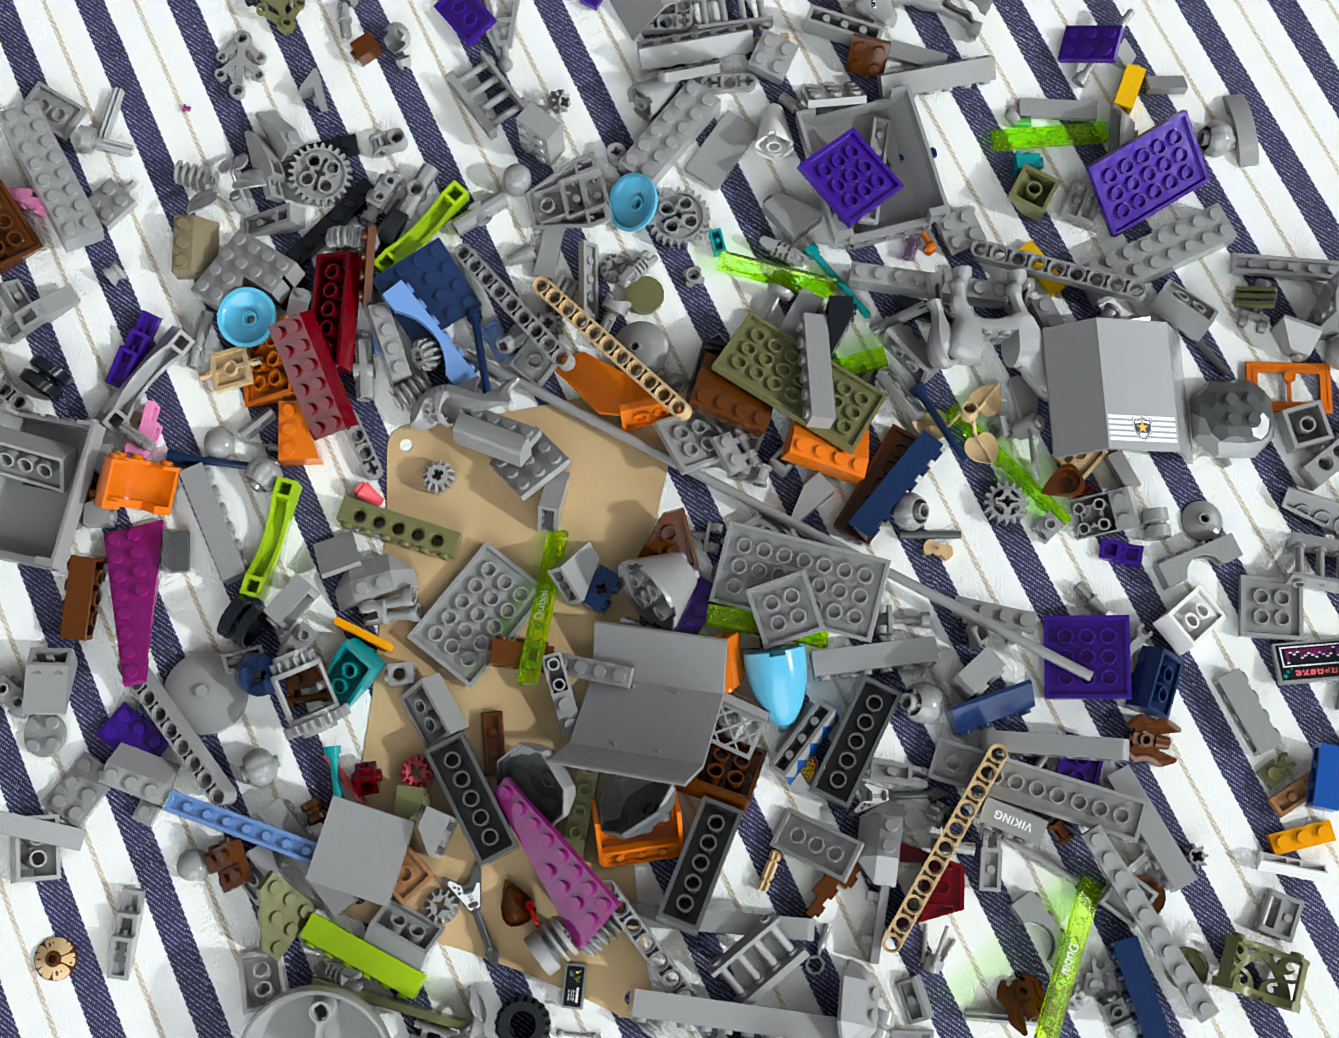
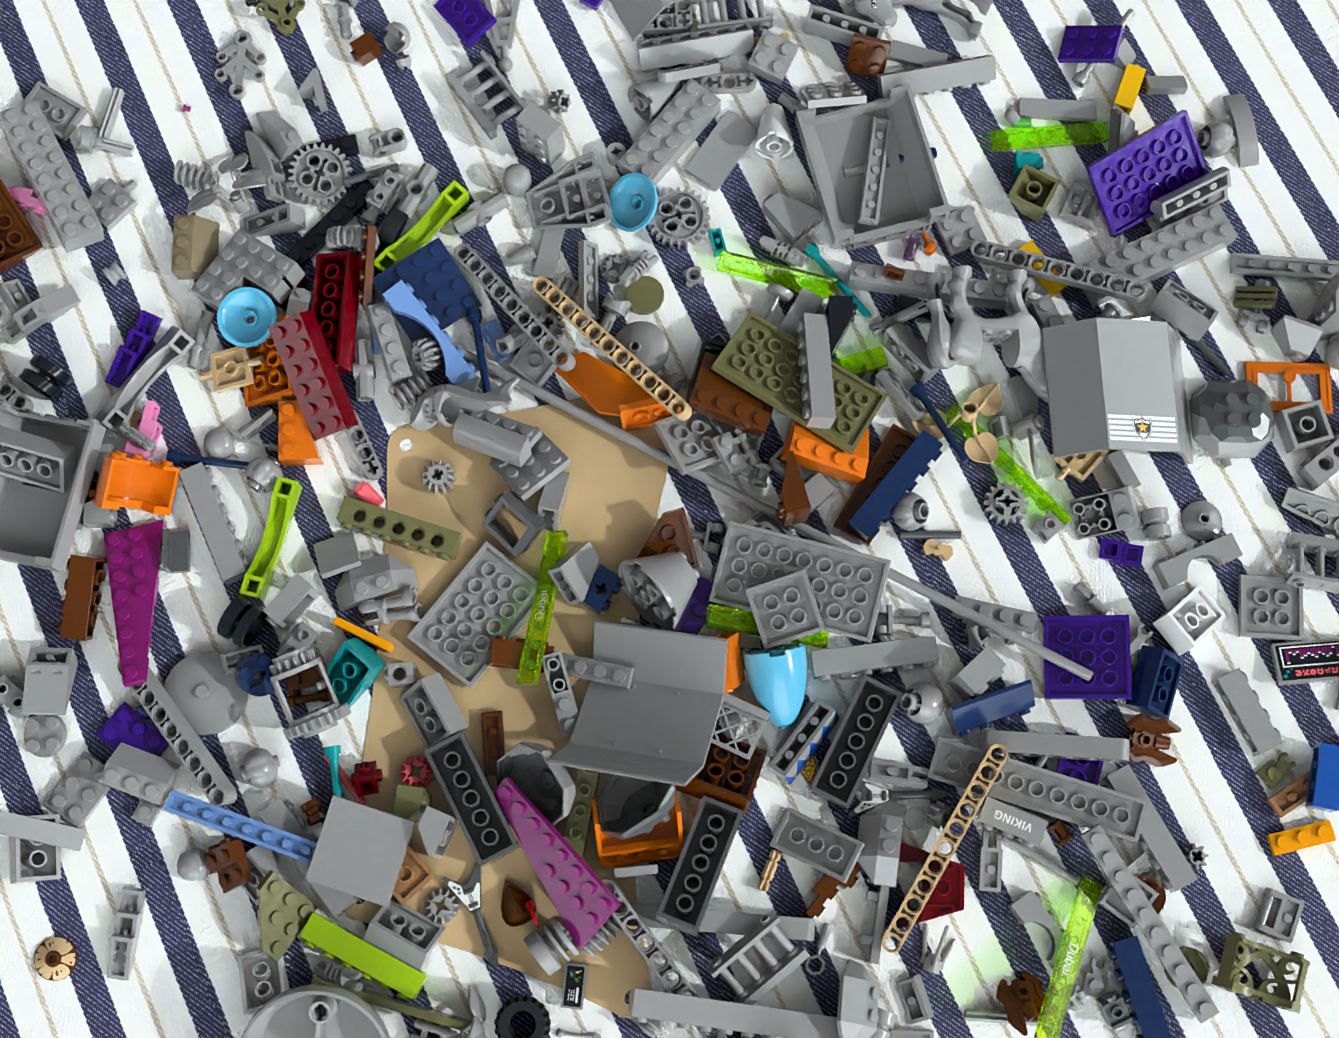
dark purple plate [797,127,904,228] -> none
light grey pin [930,837,975,856] -> none
reddish brown piece [1040,464,1094,498] -> none
white piece [1256,851,1329,883] -> none
none -> dark grey bar [342,163,399,187]
none -> dark grey window [482,491,547,557]
none -> light grey tile [614,865,658,879]
none -> reddish brown slope [776,450,811,527]
none -> reddish brown slope [883,263,905,282]
none -> light grey brick [1150,166,1232,230]

